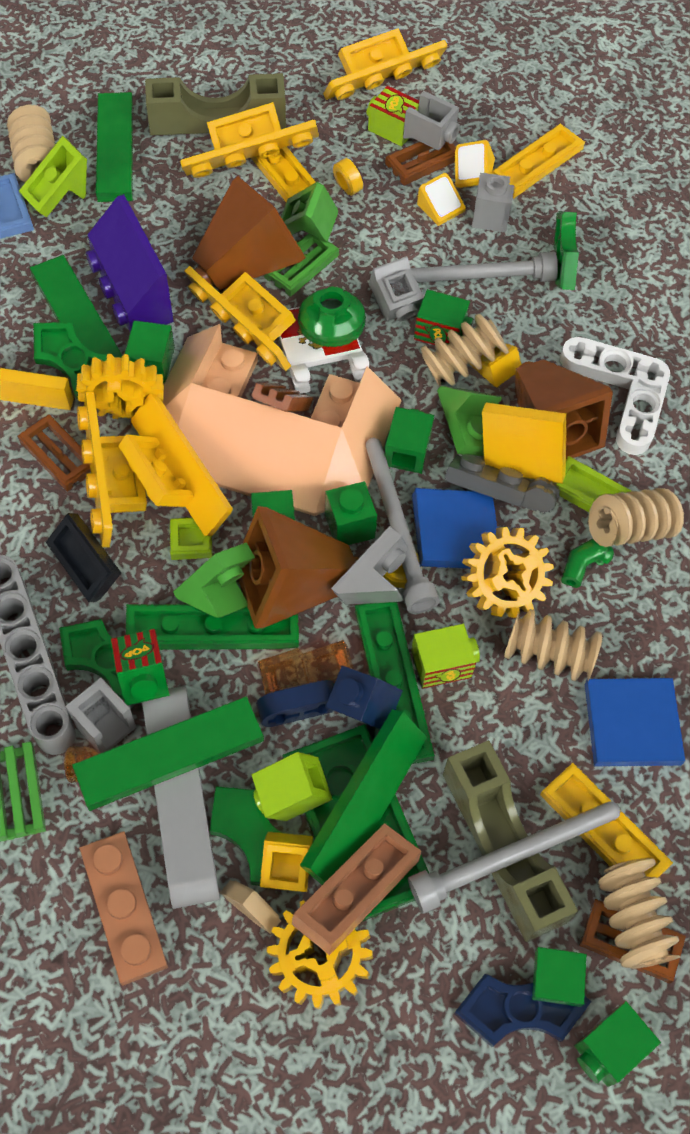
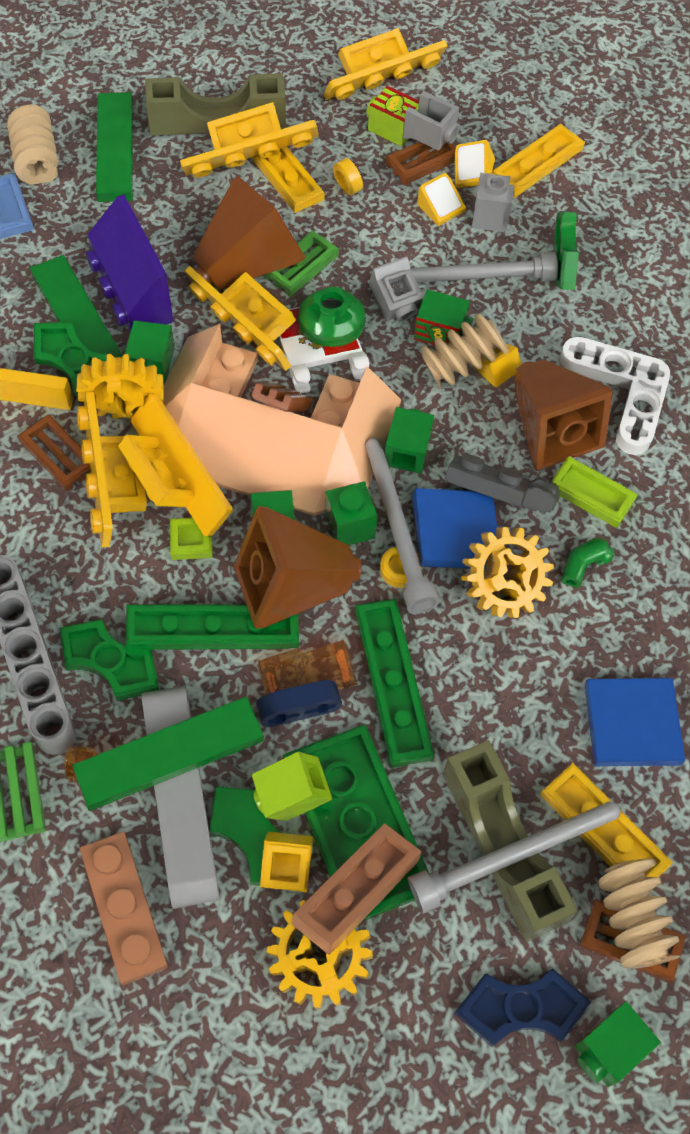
lime slope [19,136,87,217] -> none
black tile [46,513,121,602] -> none
light grey window [65,678,136,754] -> none
green brick [111,629,170,706] -> none
bright green slope [173,543,255,617] -> none
tan tile [220,880,281,934] -> none
bright green slope [281,182,338,242] -> none
green tile [300,709,427,885] -> none
dark blue brick [326,666,403,729] -> none
light grey slope [331,526,408,605] -> none
lime brick [411,623,480,689] -> none
bright green slope [437,386,502,457] -> none
yellow tile [482,402,566,484] -> none
tan piece [504,609,602,681] -> none
green tile [532,947,587,1007] -> none
tan piece [588,488,684,547] -> none

